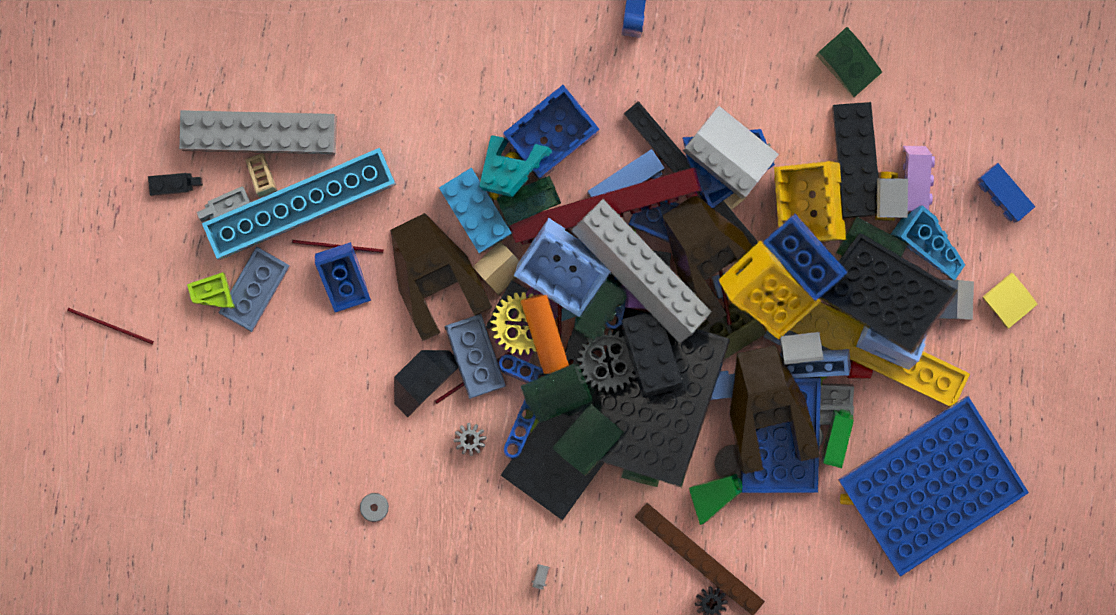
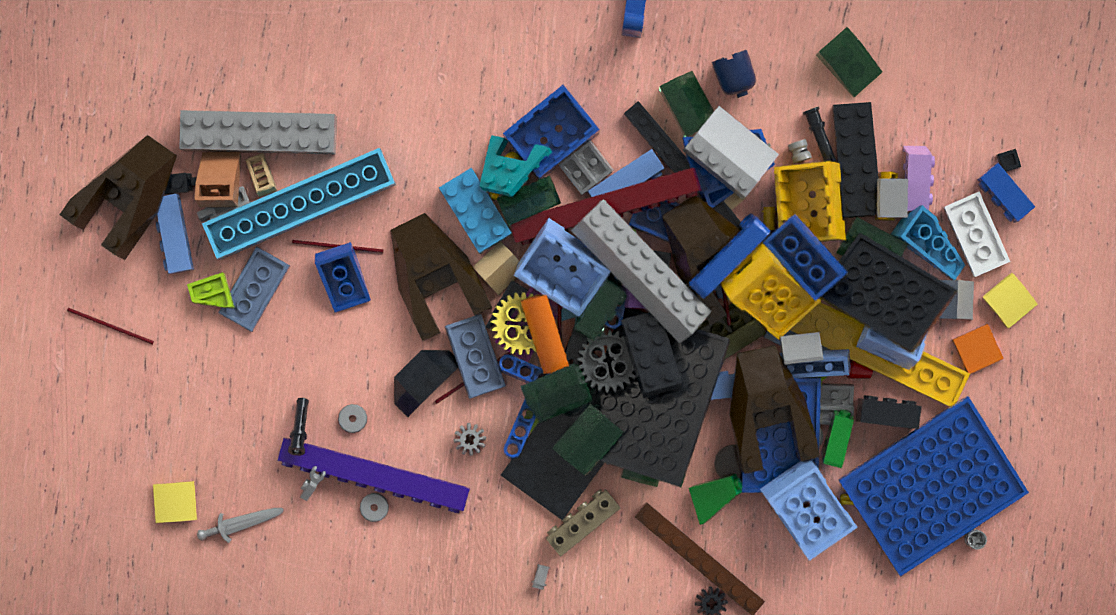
none -> dark brown wedge [59,135,177,260]
none -> light yellow slope [153,481,197,523]
none -> medium blue brick [156,193,194,274]
none -> nougat slope [195,152,241,208]
none -> light grey sword [197,508,283,543]
none -> dark purple brick [277,438,470,513]
none -> black pin [288,398,309,456]
none -> light grey plate [300,466,326,501]
none -> light grey piece [338,404,367,433]
none -> dark tan brick [546,489,621,557]
none -> light grey slope [559,140,614,195]
none -> clear green slope [659,71,714,137]
none -> blue beam [689,213,770,299]
none -> dark blue cylinder [712,50,756,98]
none -> light blue container [760,459,858,561]
none -> yellow pin [761,207,777,230]
none -> light grey wheel [788,139,812,163]
none -> black pin [803,106,837,162]
none -> black brick [856,395,922,429]
none -> white plate [943,192,1010,277]
none -> orange tile [952,324,1004,374]
none -> light grey wheel [964,529,987,549]
none -> black tile [996,149,1021,172]

